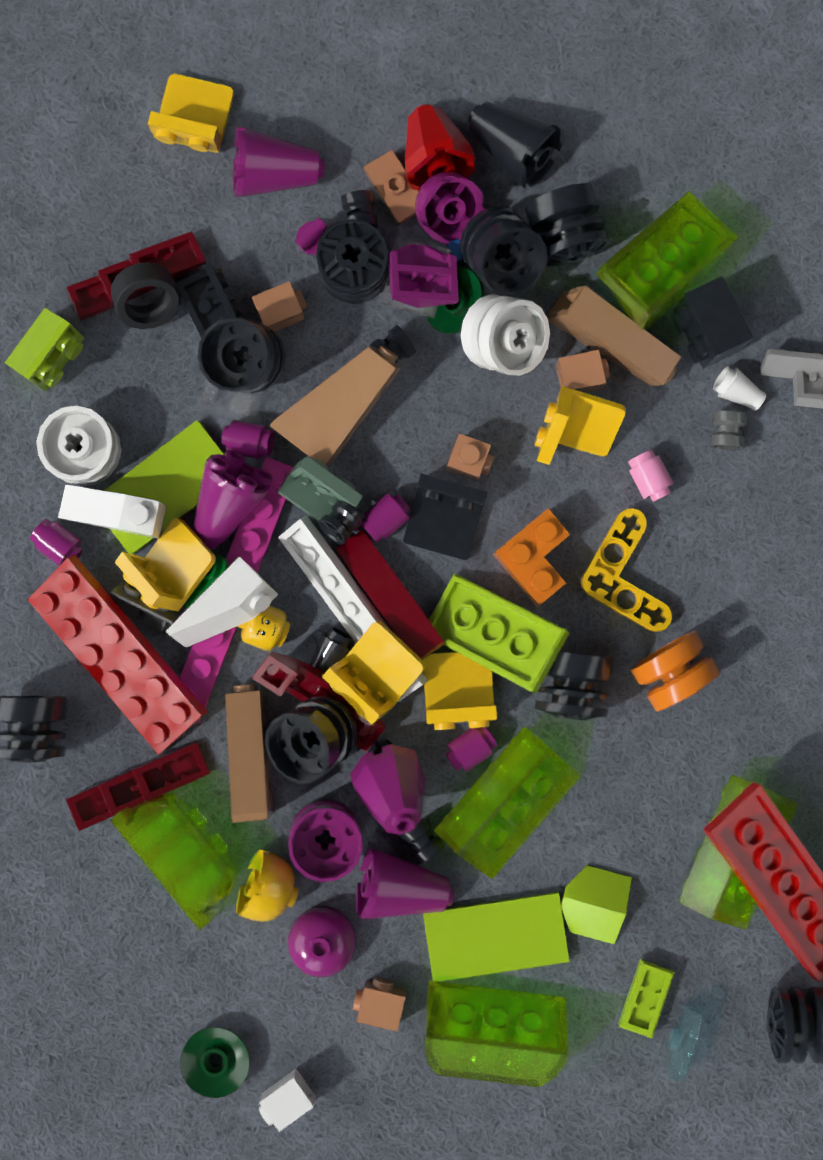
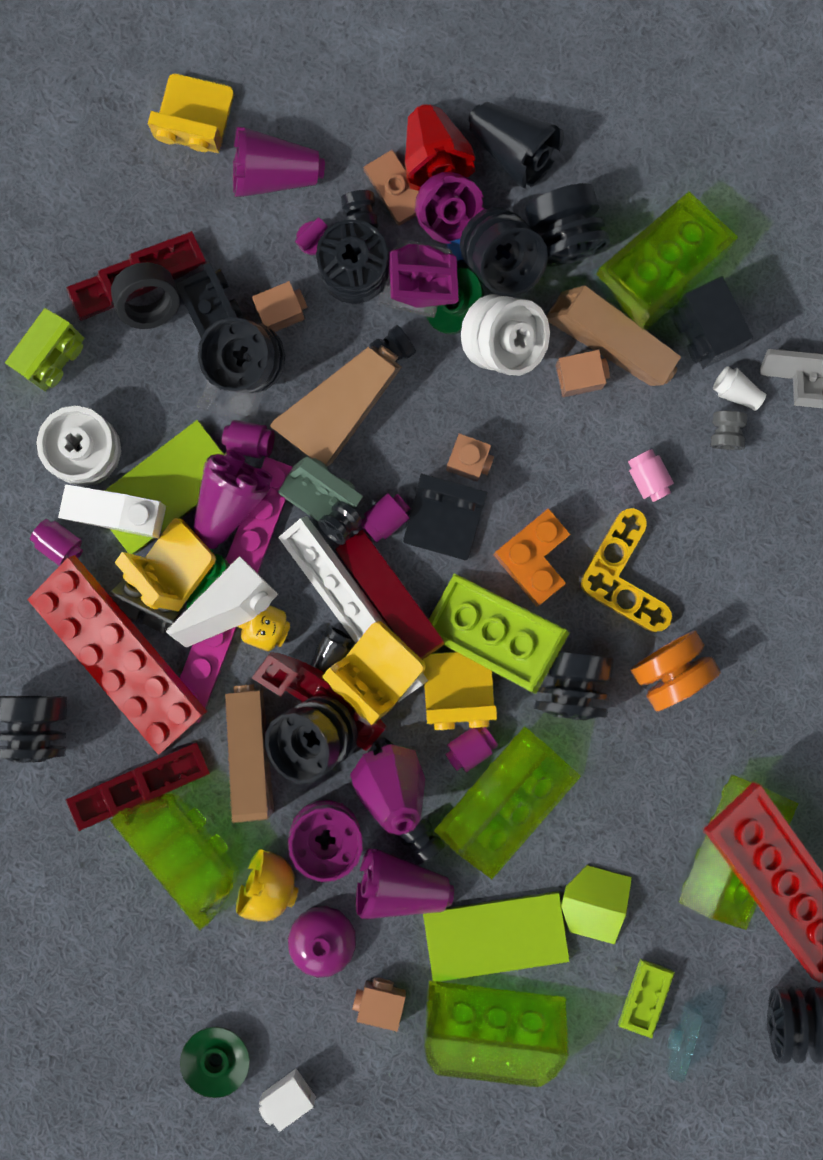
yellow bracket [534,386,626,465] -> none

